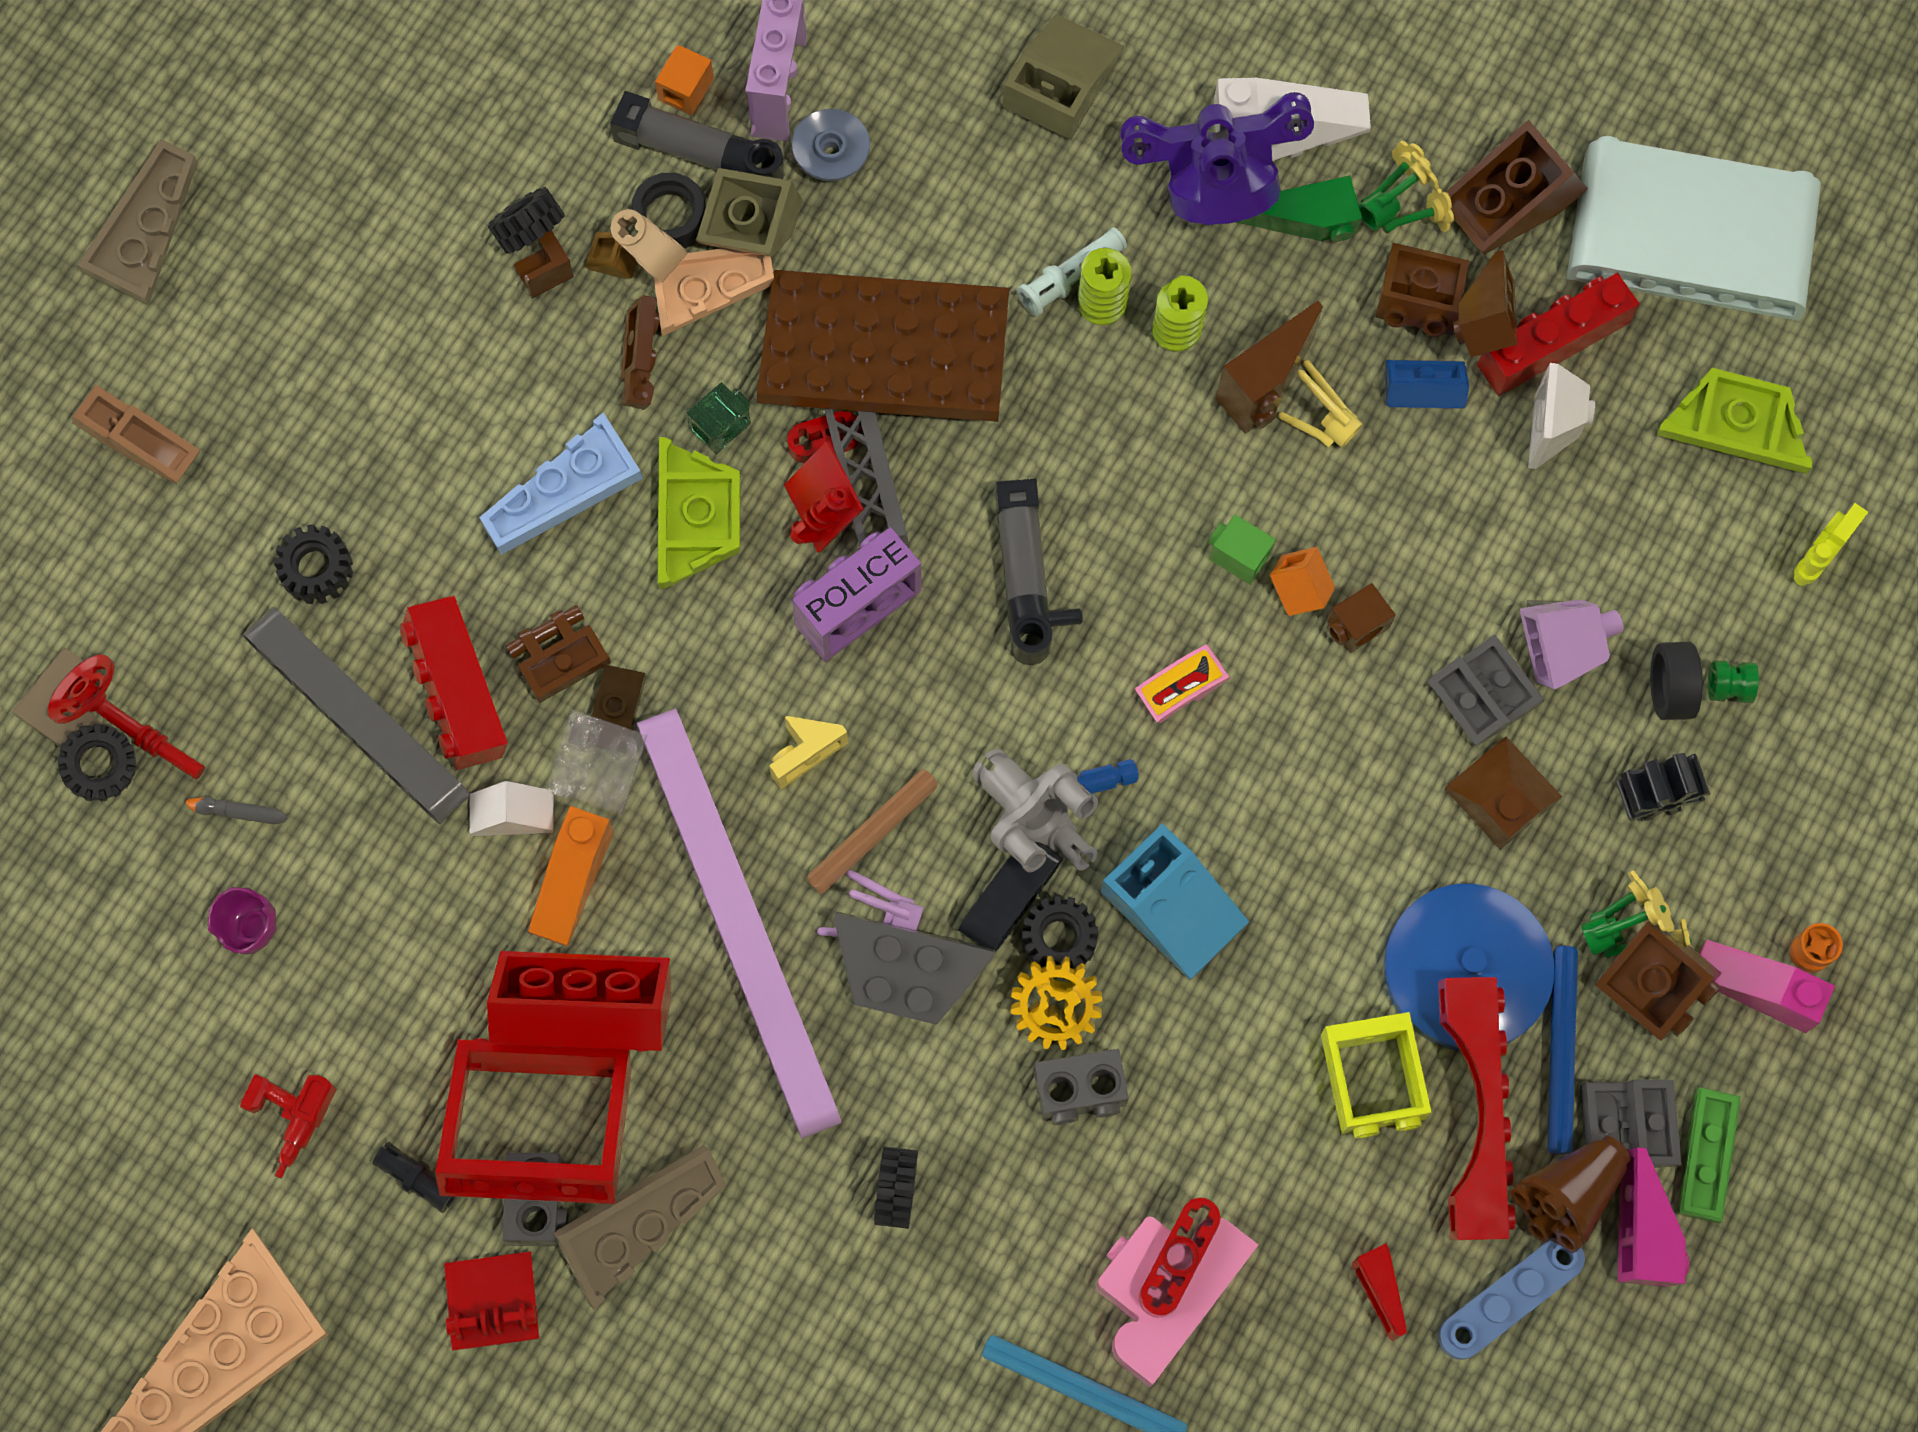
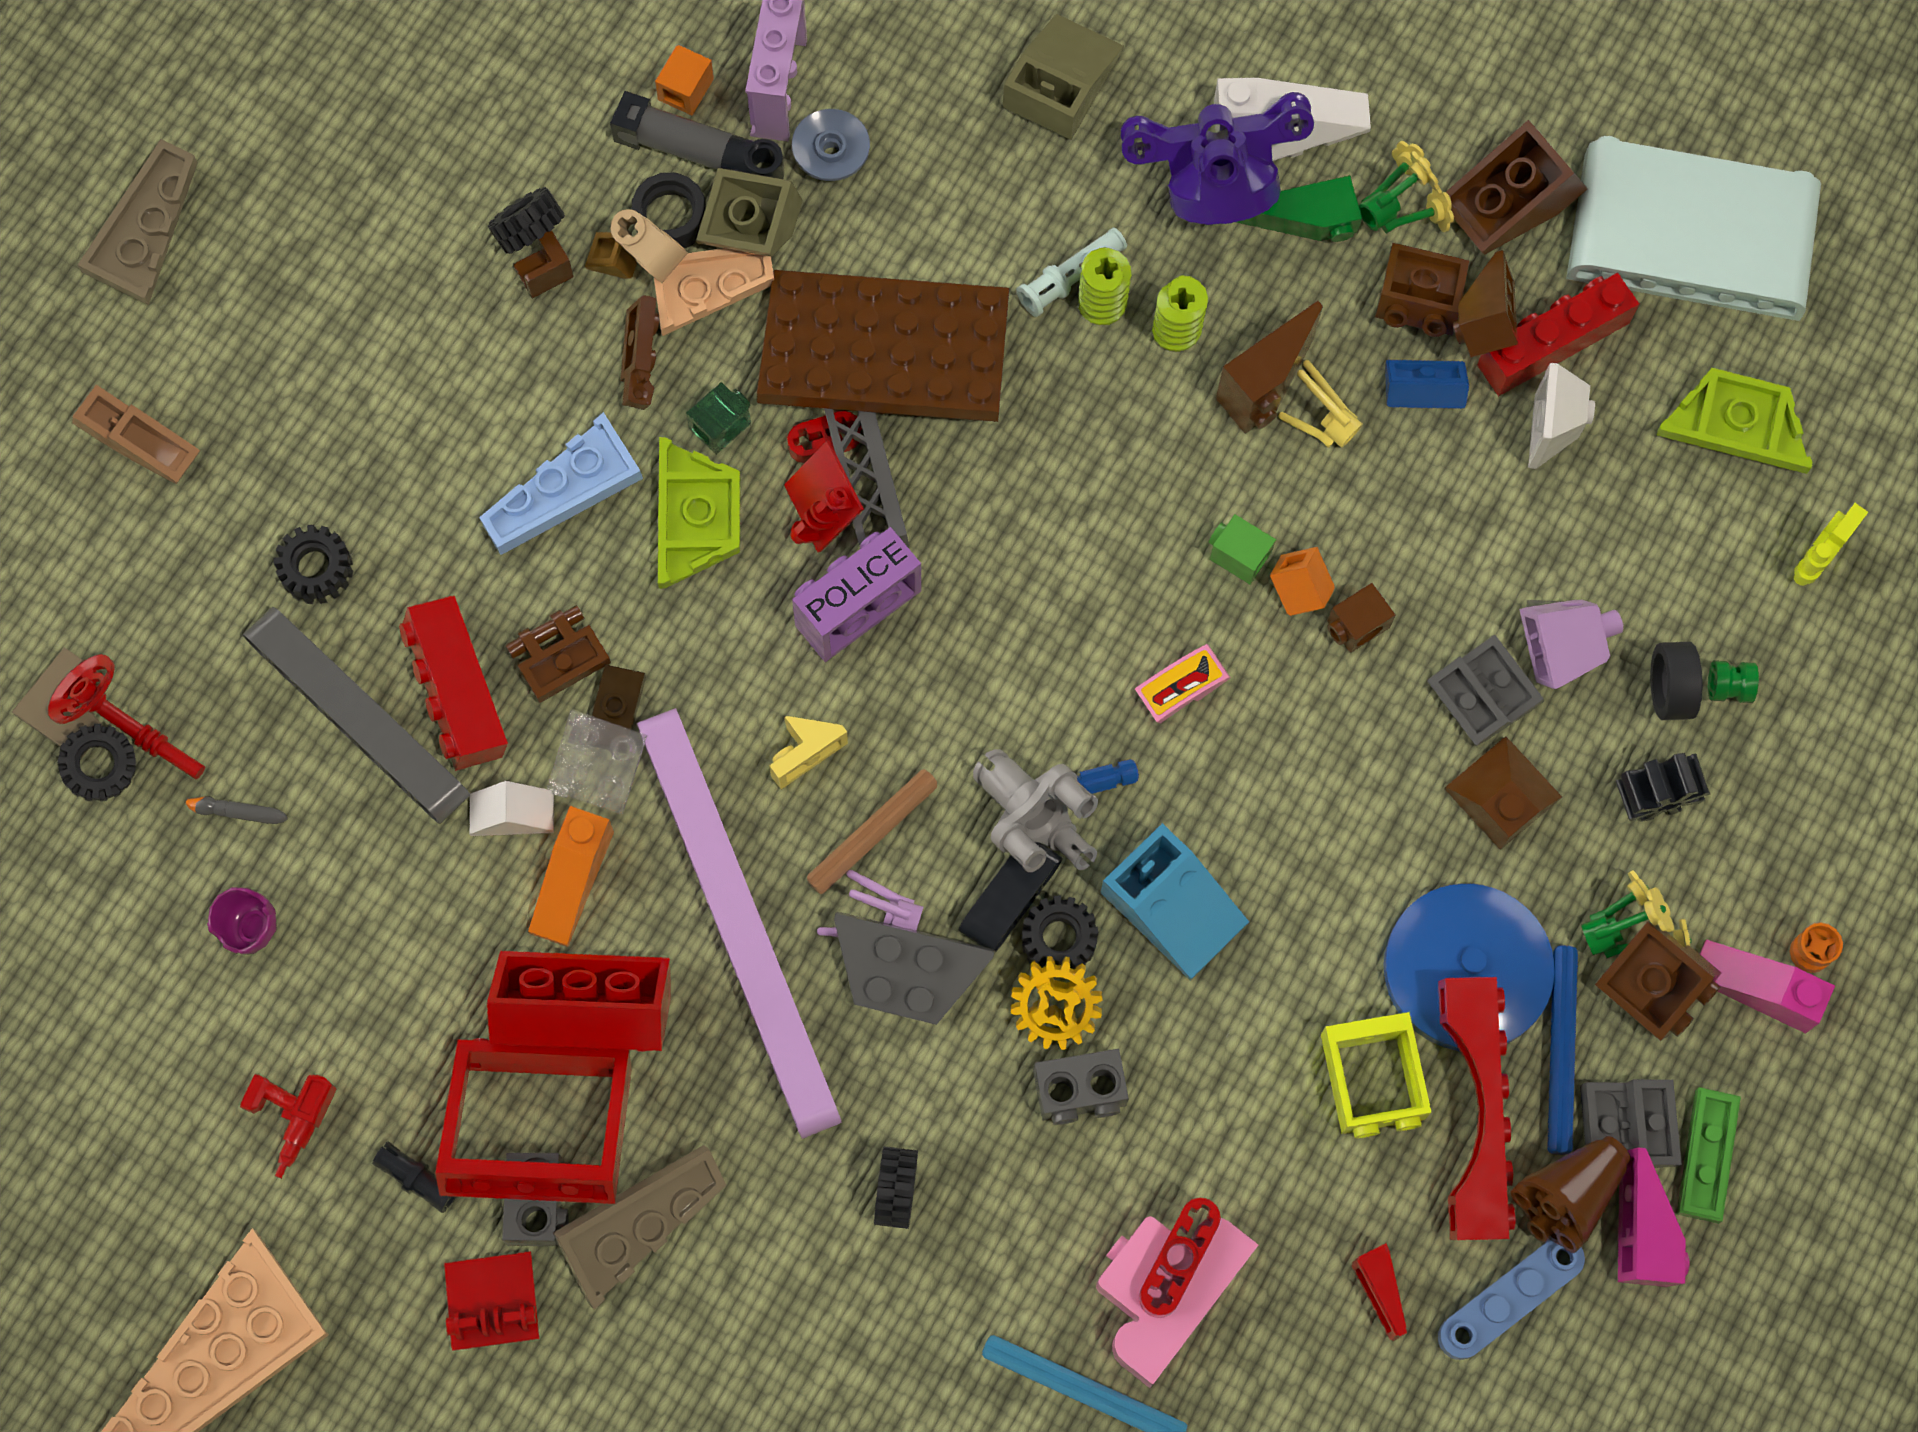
piece [995,478,1083,666] -> none

